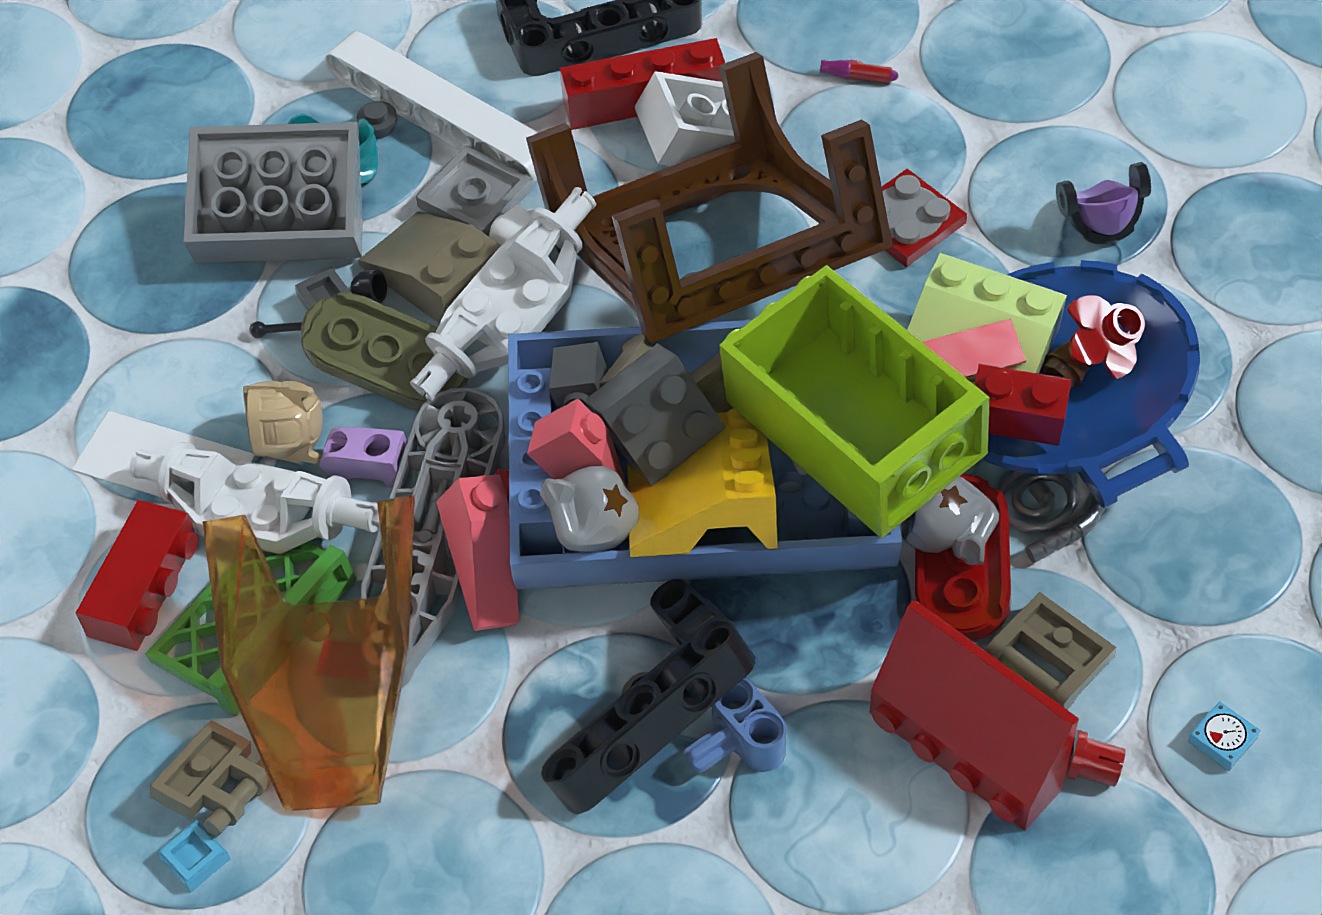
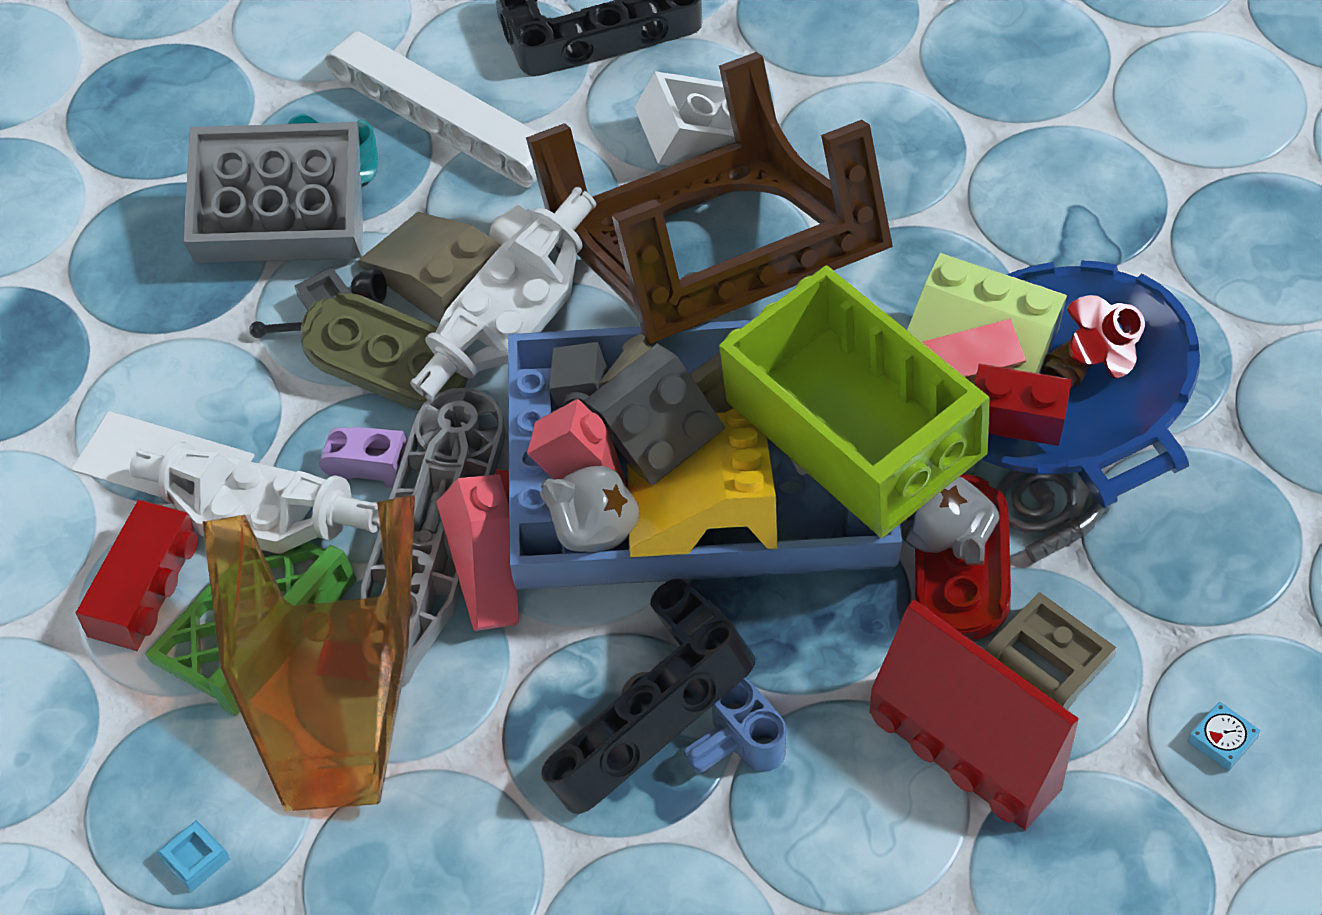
dark tan plate [150,720,279,836] -> none
tan helmet [243,381,323,464] -> none
dark grey plate [357,101,397,139] -> none
light grey plate [416,145,533,236] -> none
red brick [560,38,725,130] -> none
piece [820,60,899,83] -> none
light grey piece [882,168,967,267] -> none
cap [1056,162,1151,244] -> none
red bush [1065,729,1126,787] -> none

